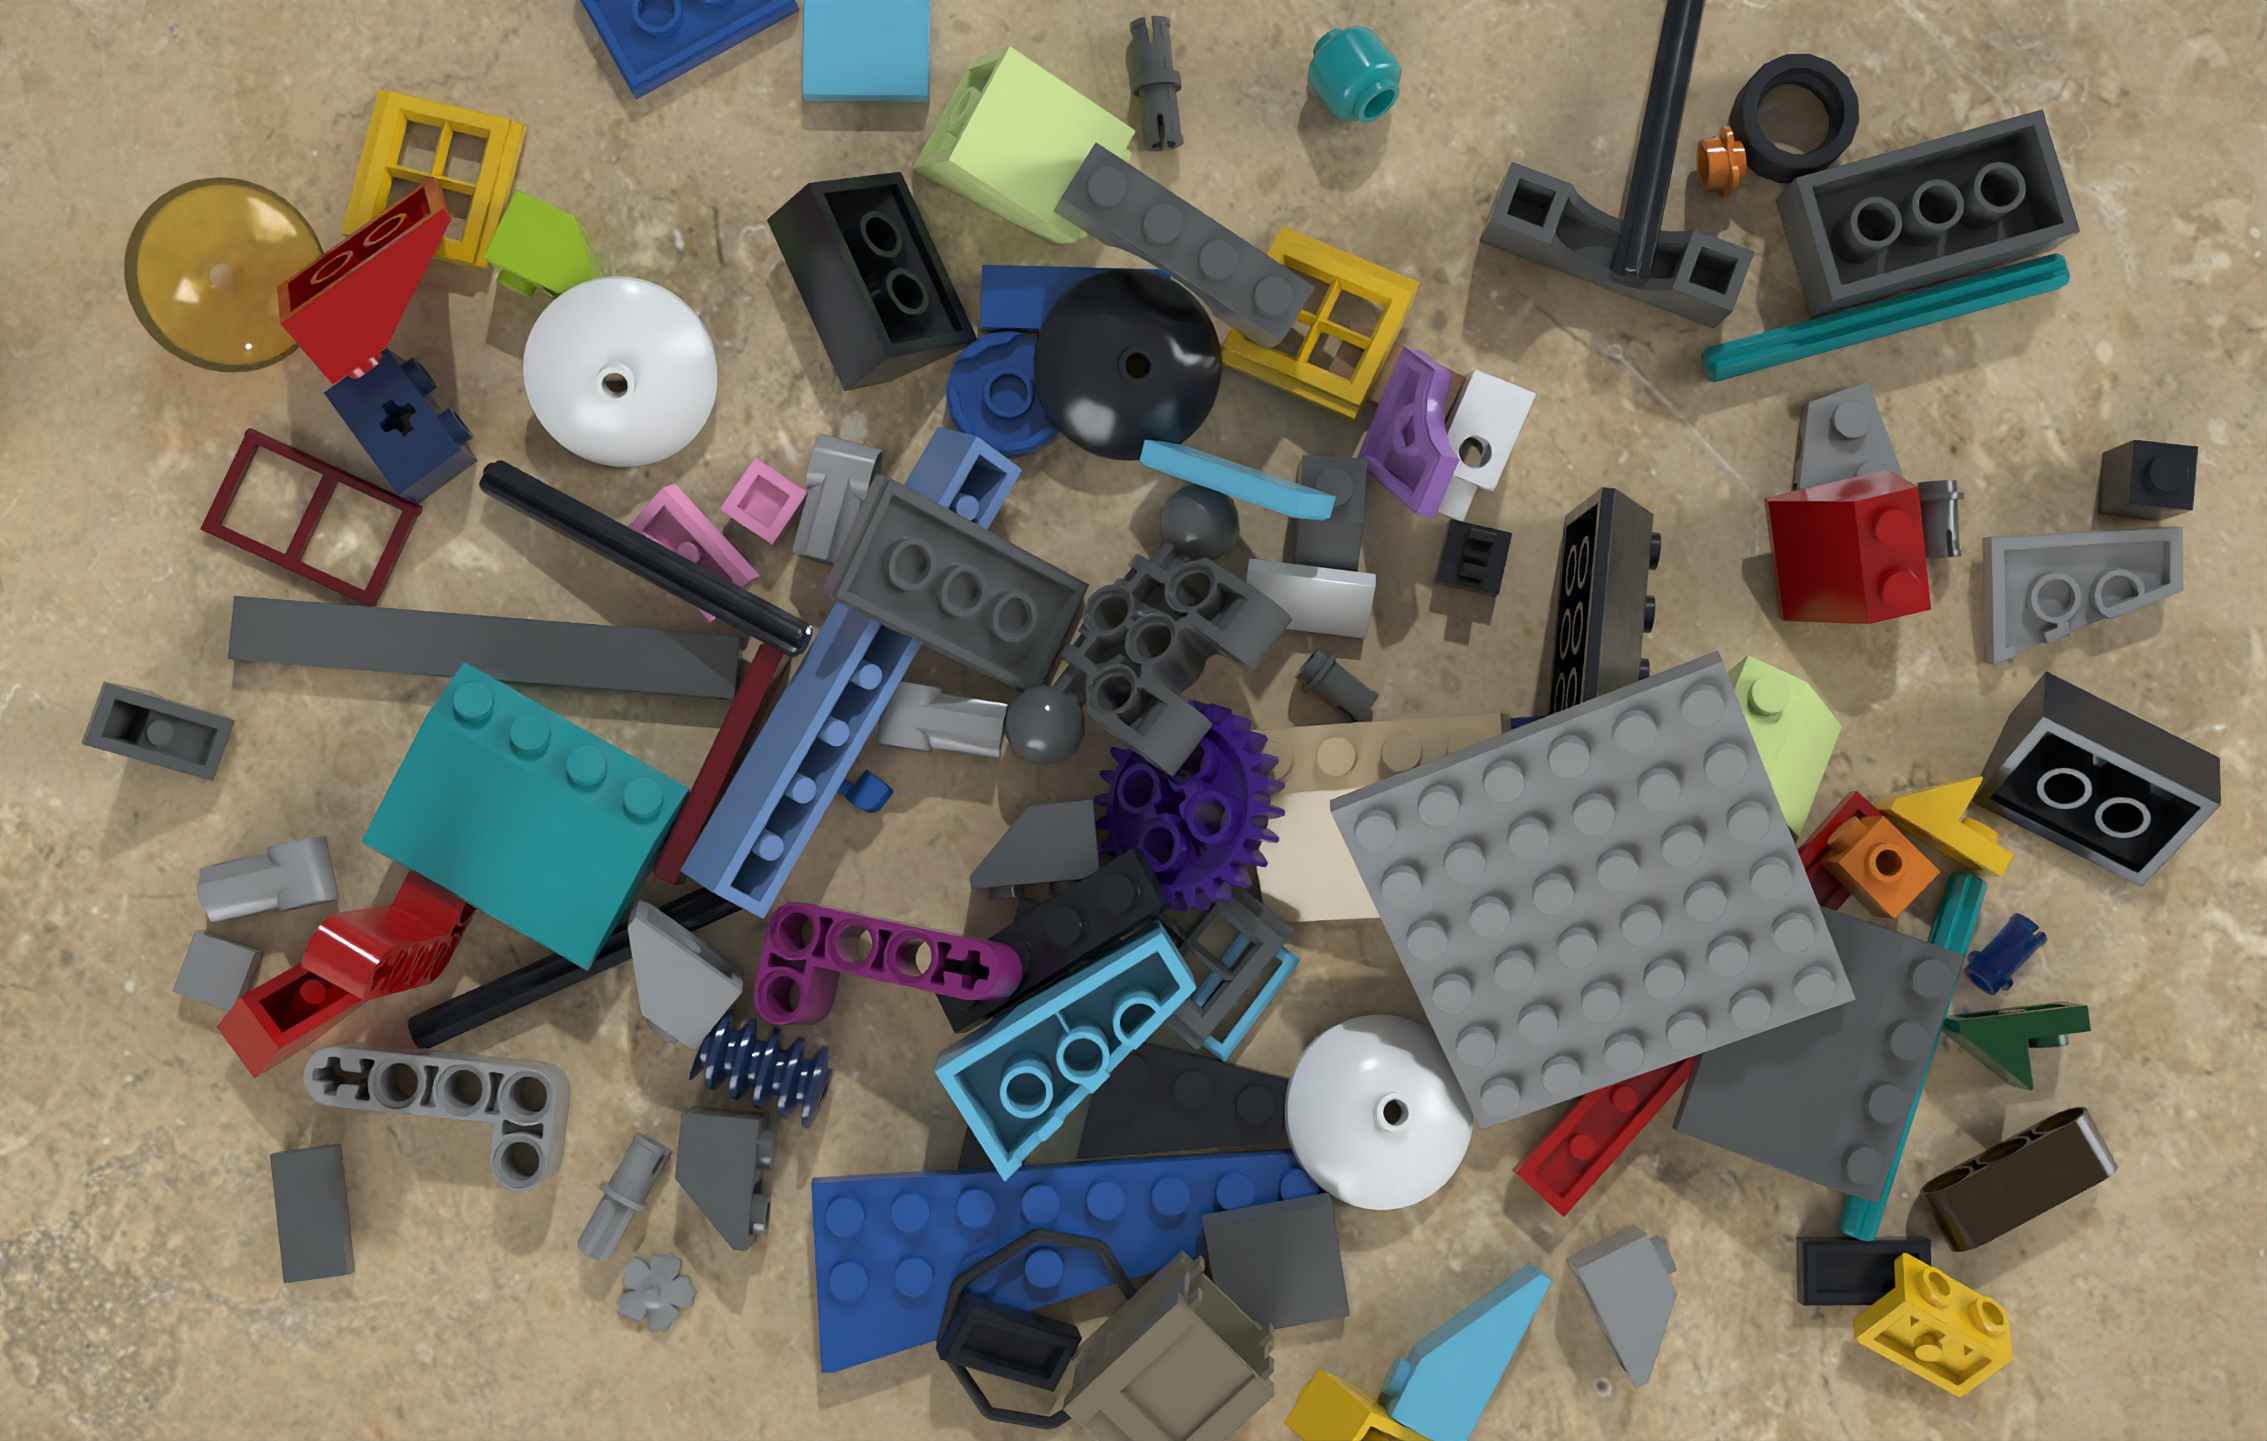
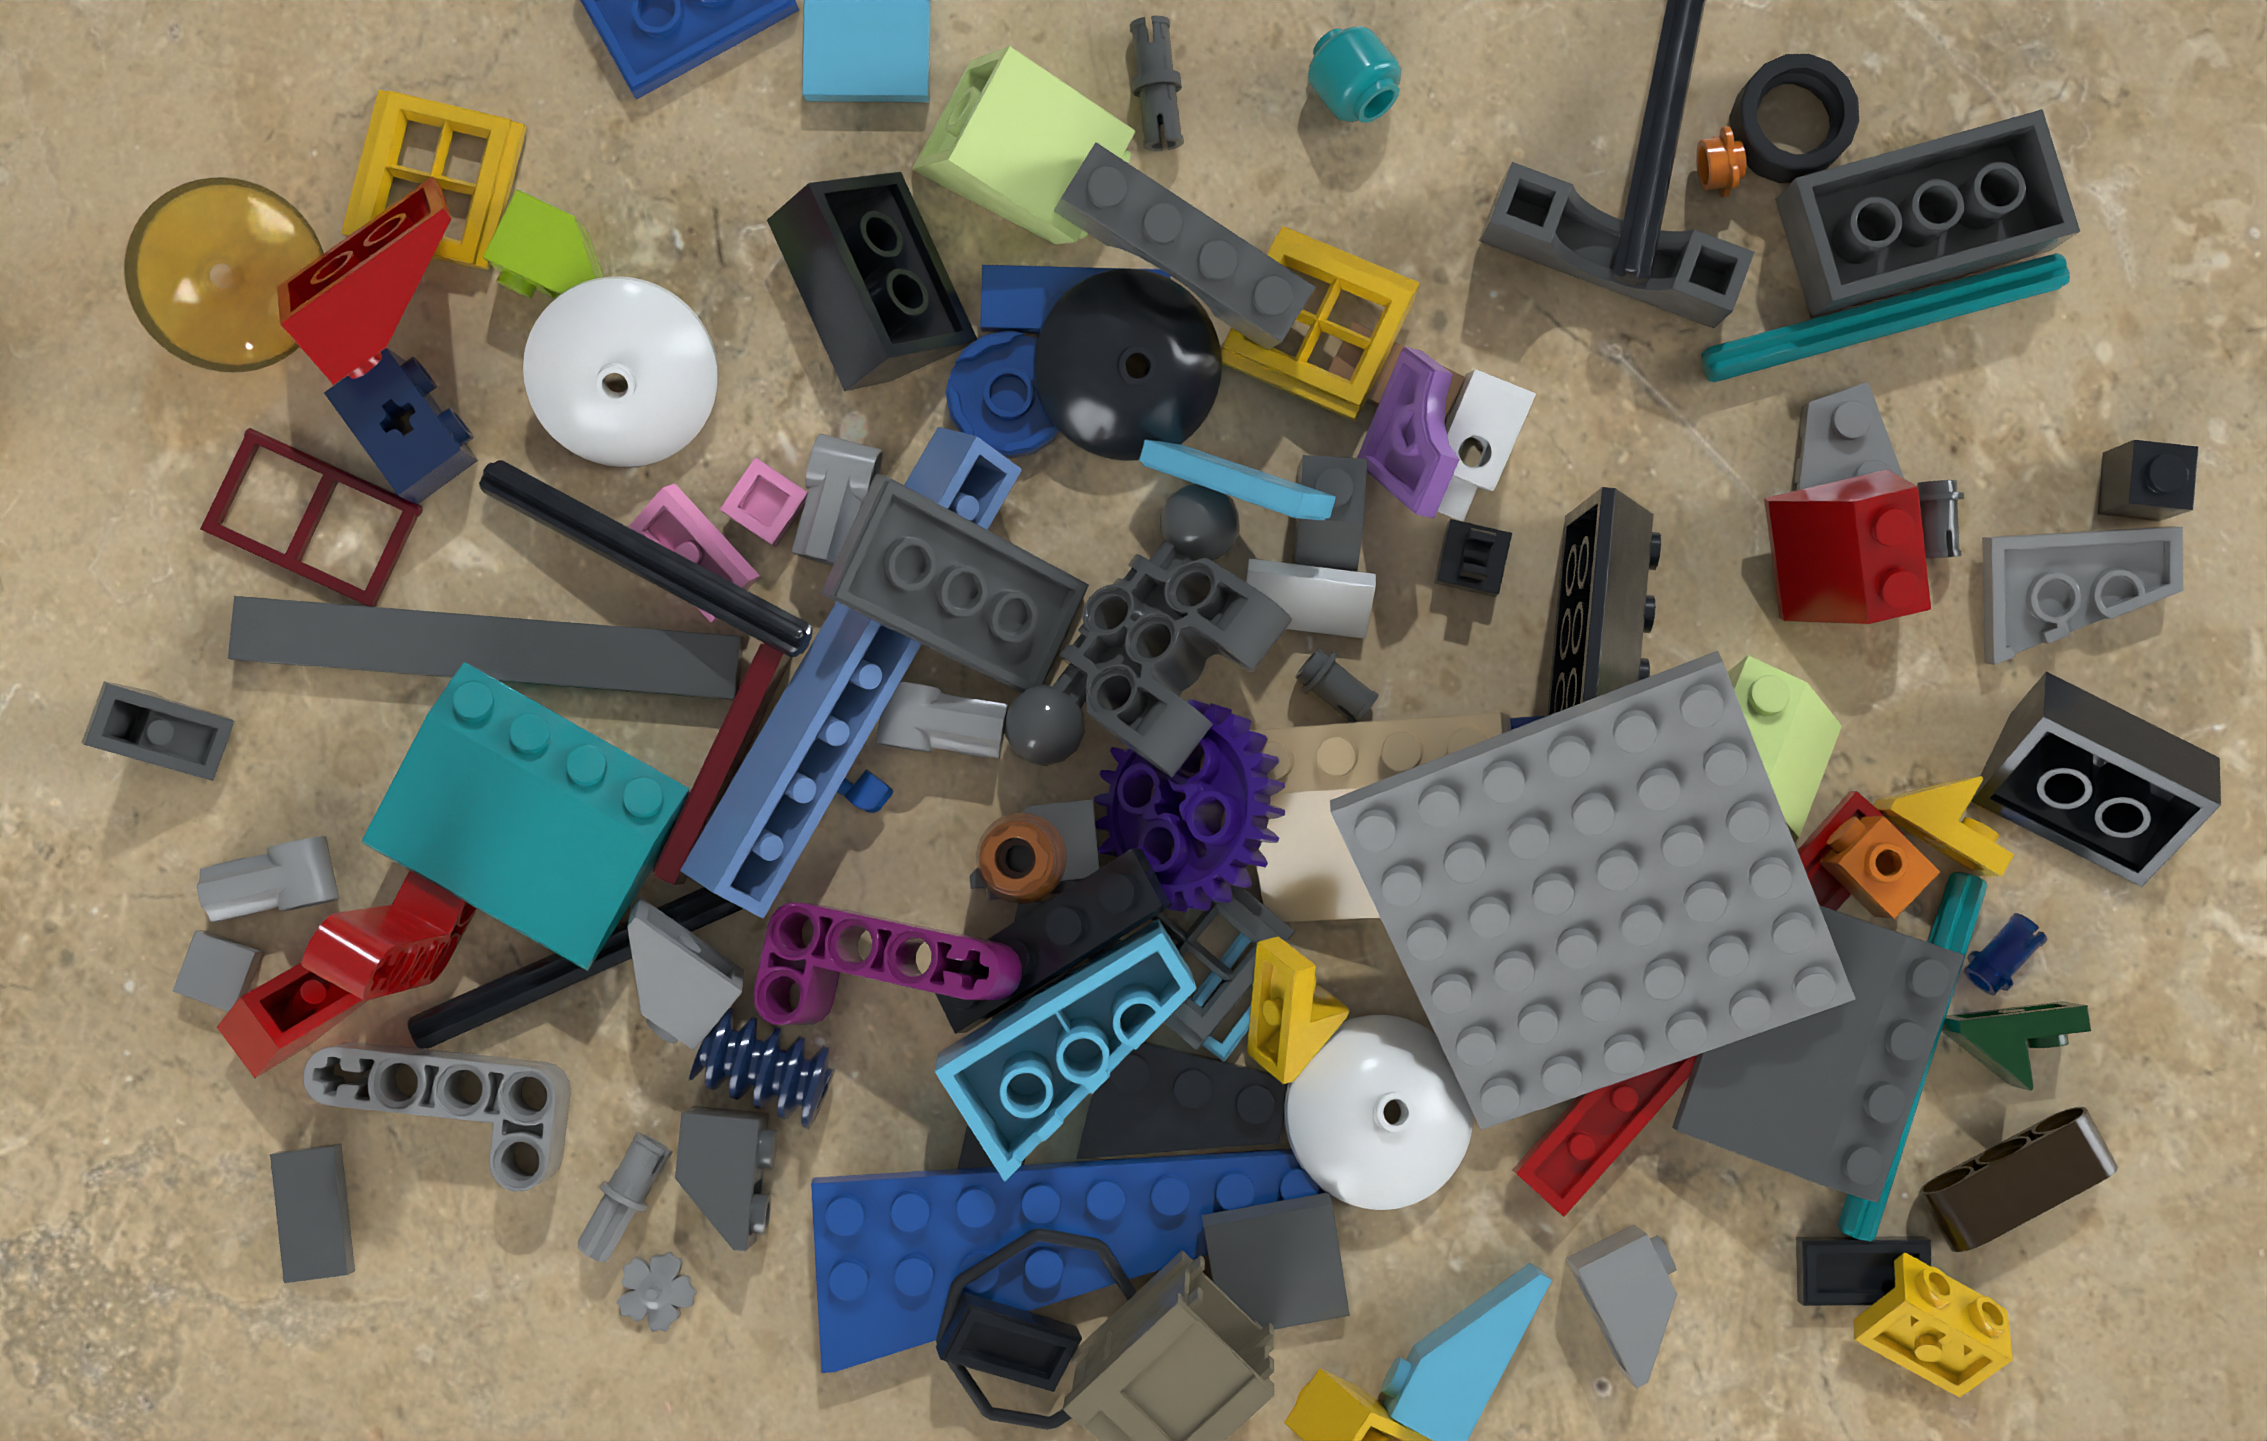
none -> dark orange plant [976,813,1067,903]
none -> yellow slope [1247,936,1349,1084]

